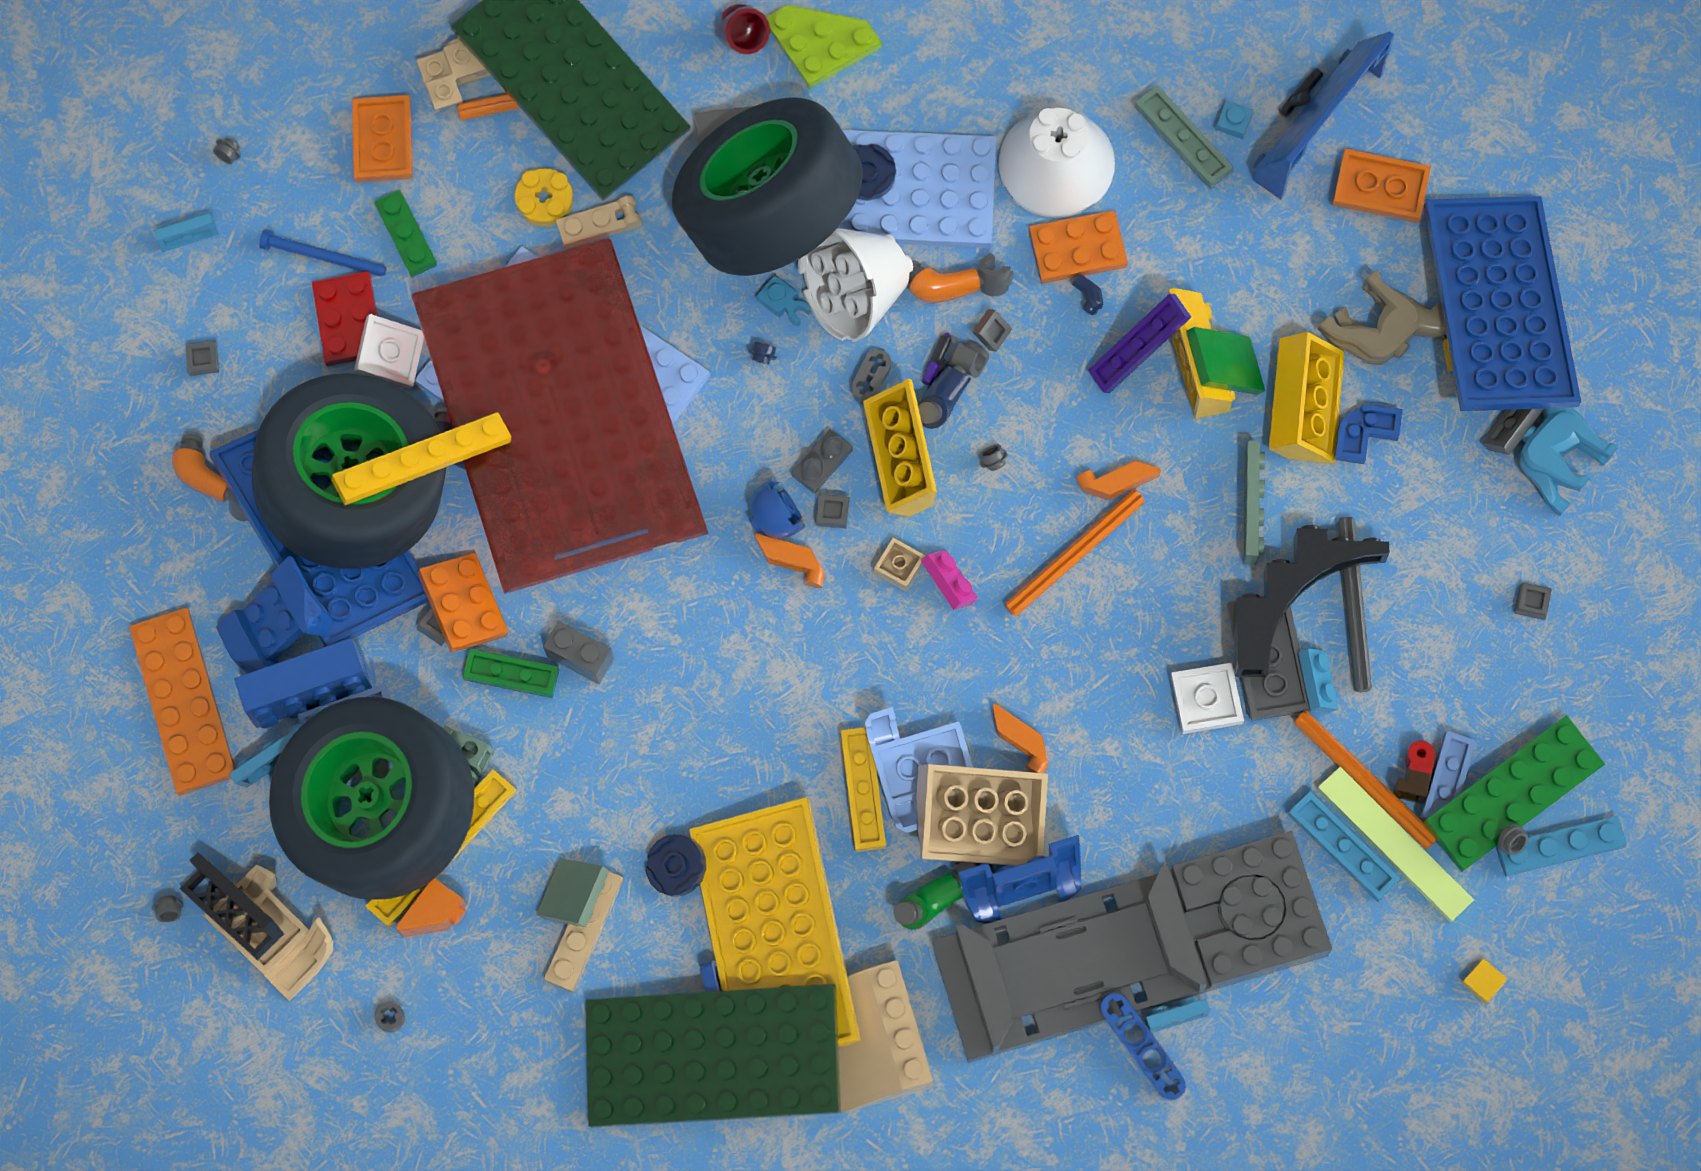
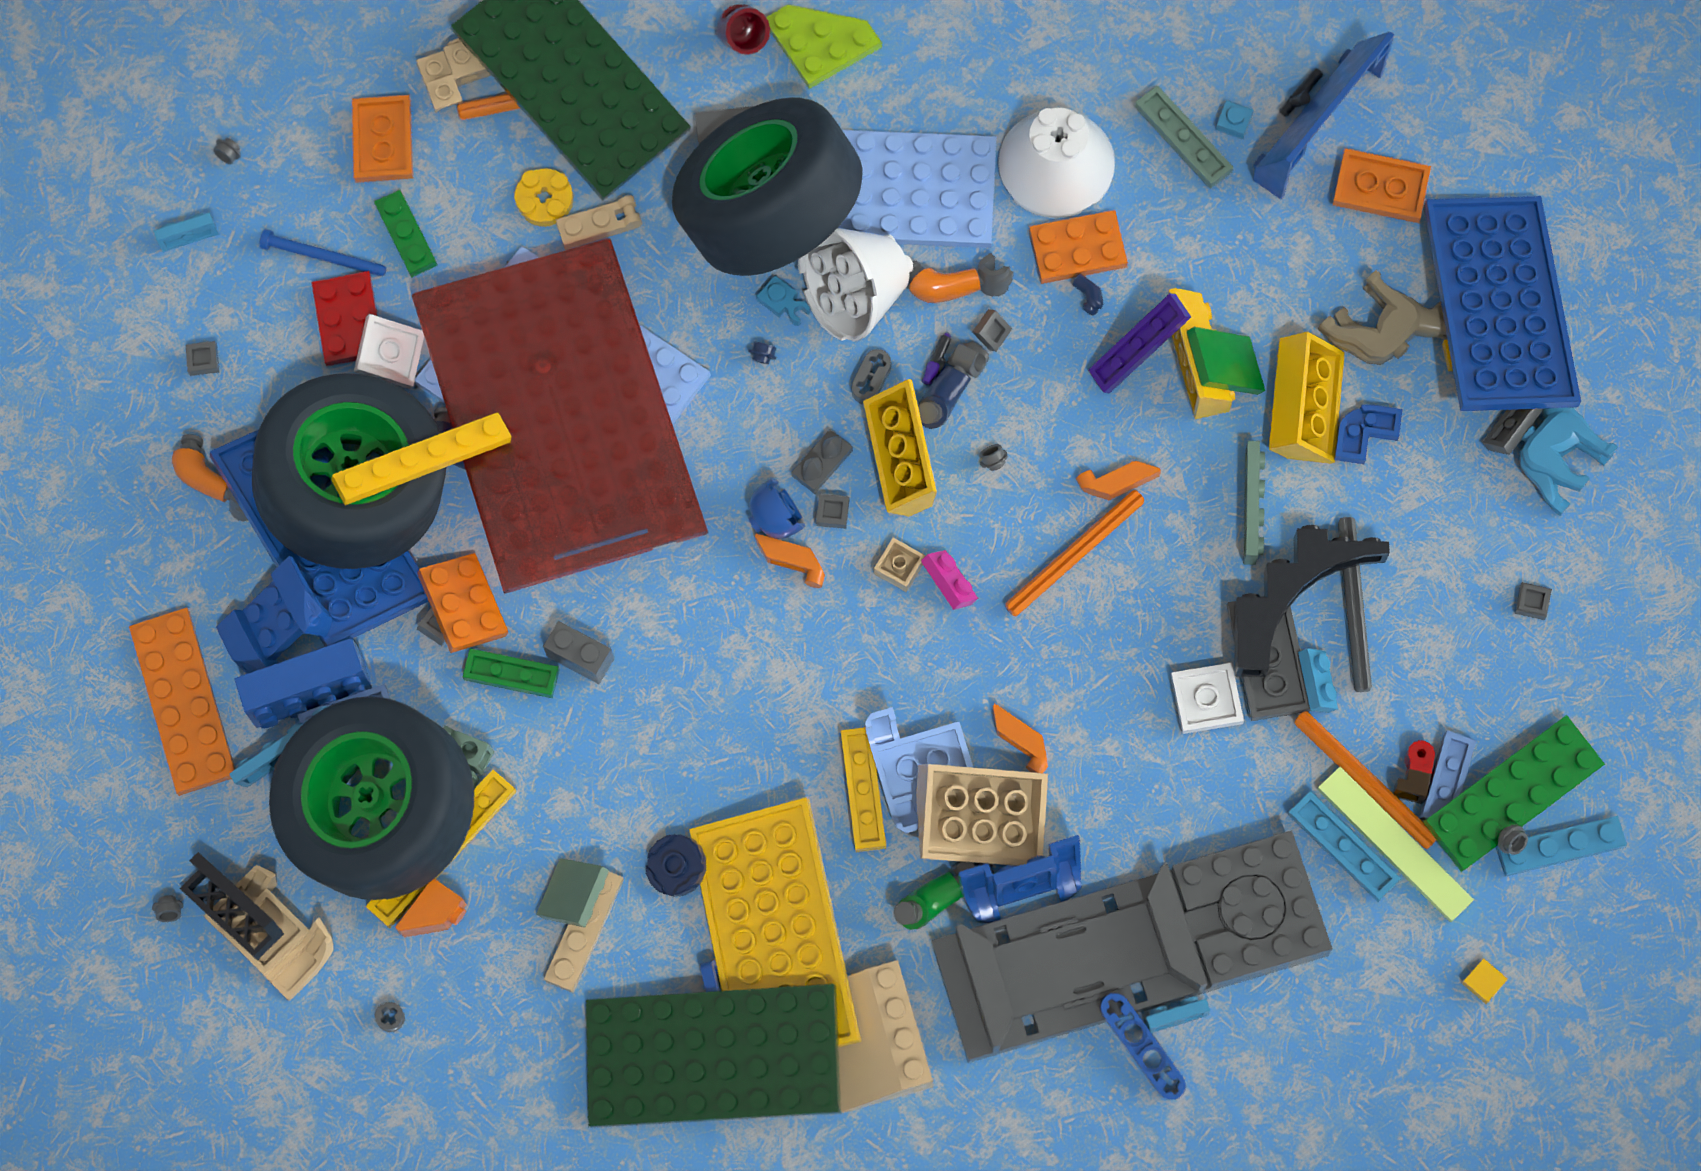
dark blue tile [853,144,896,201] -> none

